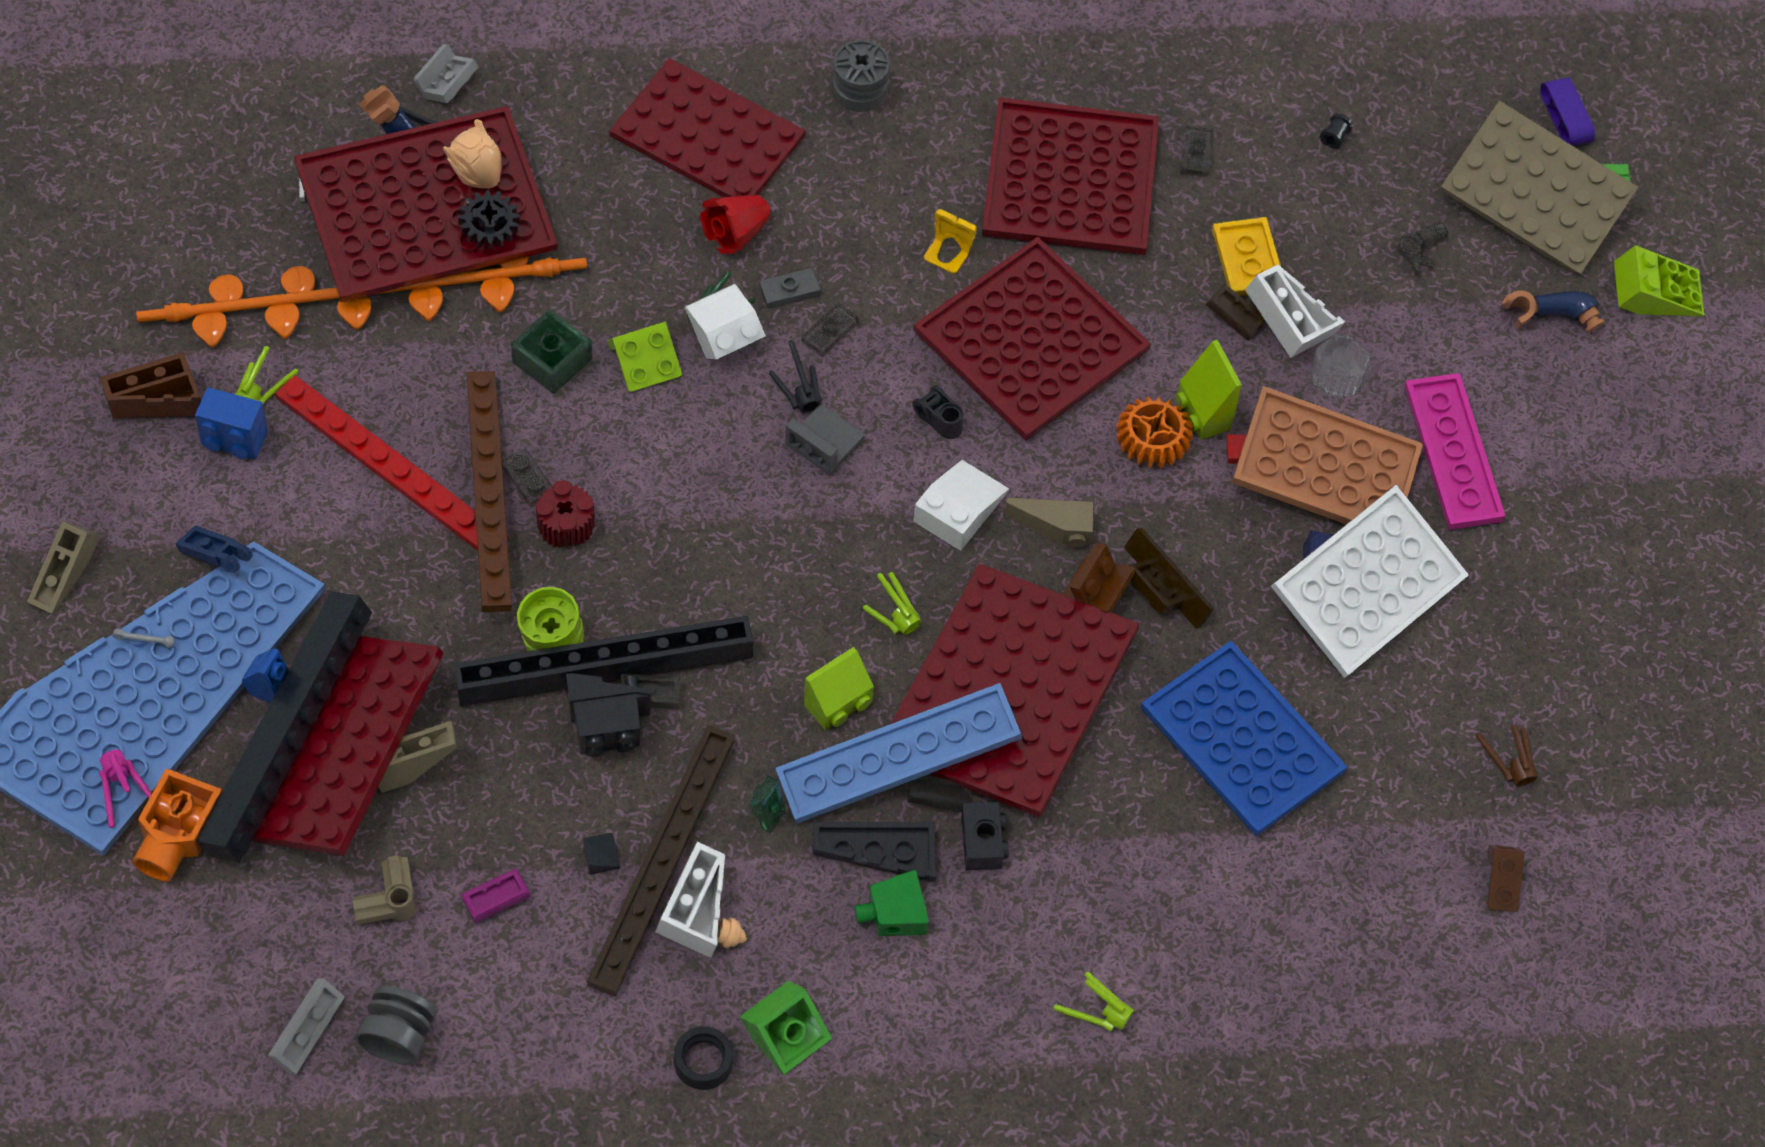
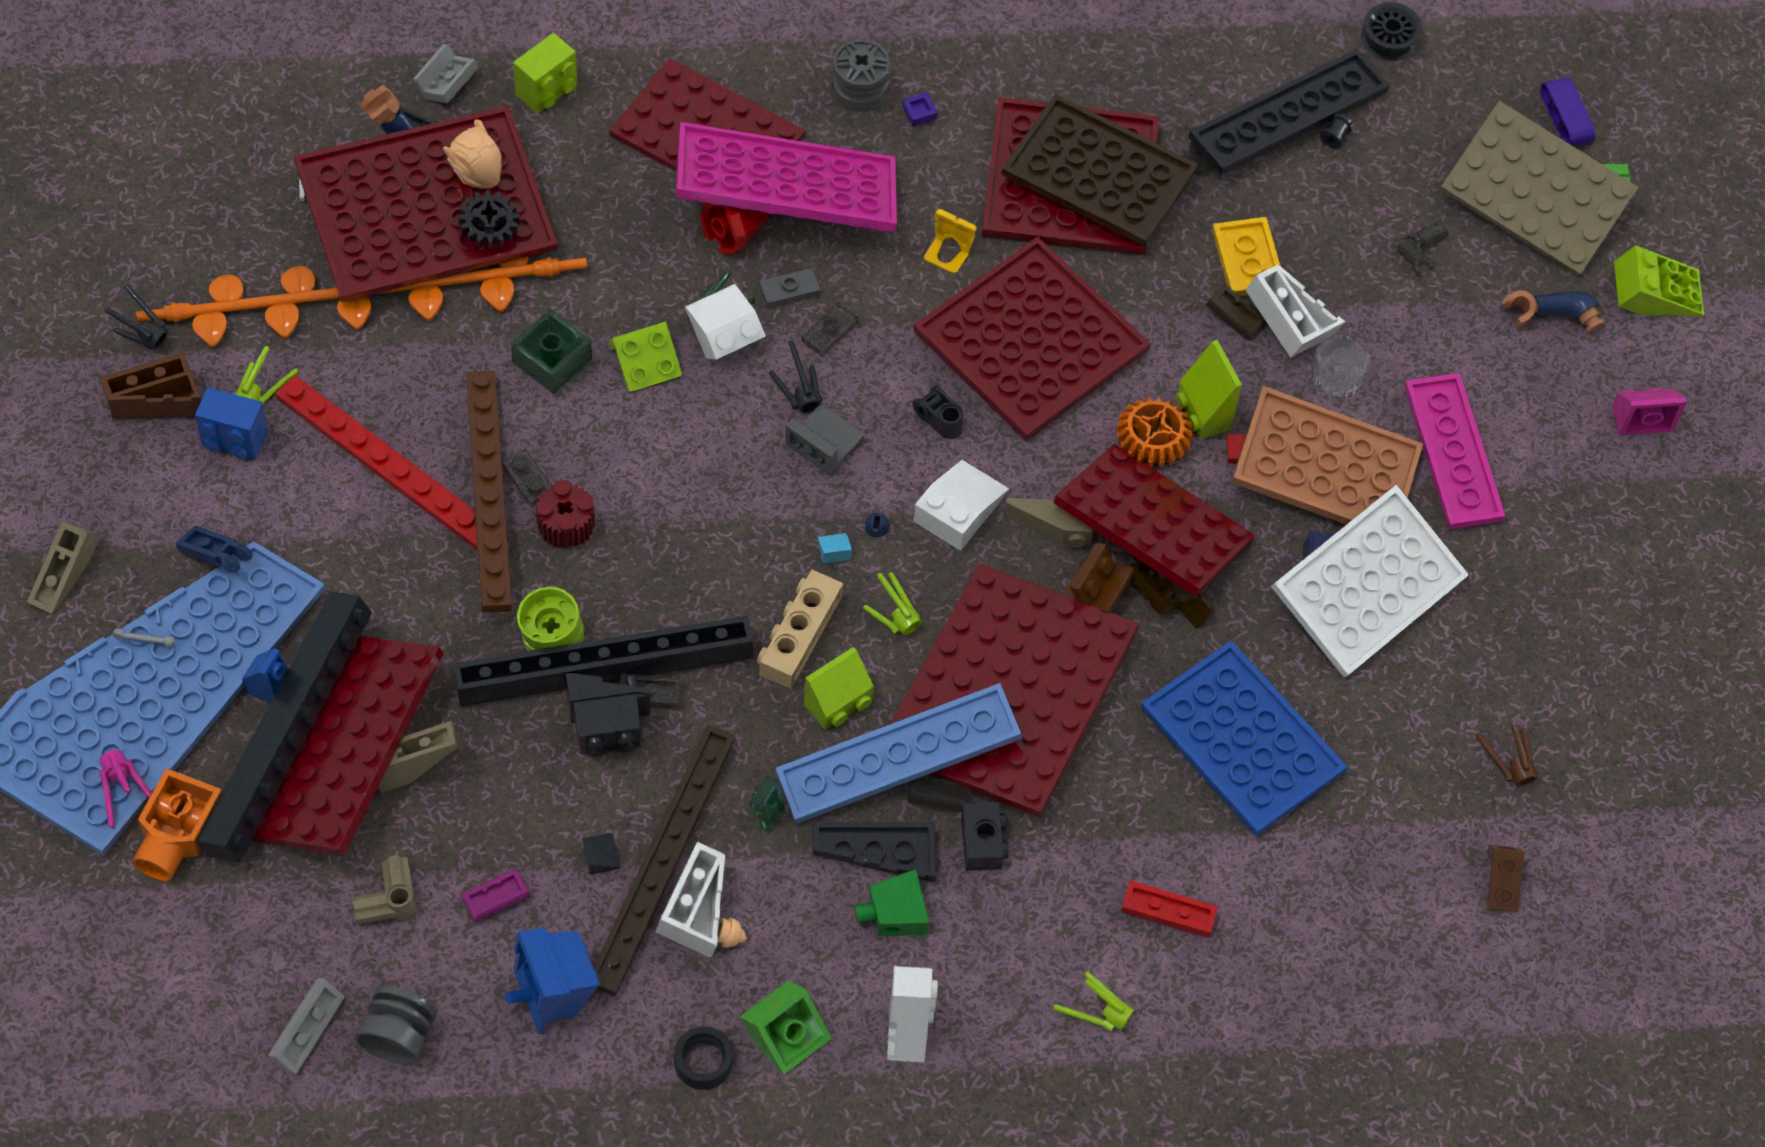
none -> black plant [105,285,168,349]
none -> blue piece [505,928,599,1034]
none -> lime brick [513,33,577,114]
none -> dark pink plate [675,122,897,232]
none -> tan brick [757,570,843,689]
none -> medium azure slope [818,533,852,564]
none -> dark blue hinge [865,513,889,537]
none -> white wedge [887,966,938,1062]
none -> dark purple plate [902,92,938,126]
none -> dark brown plate [1001,94,1198,247]
none -> dark red plate [1053,444,1255,597]
none -> red plate [1121,880,1218,938]
none -> black plate [1188,49,1390,175]
none -> black wheel [1361,2,1422,61]
none -> dark pink slope [1612,388,1687,435]

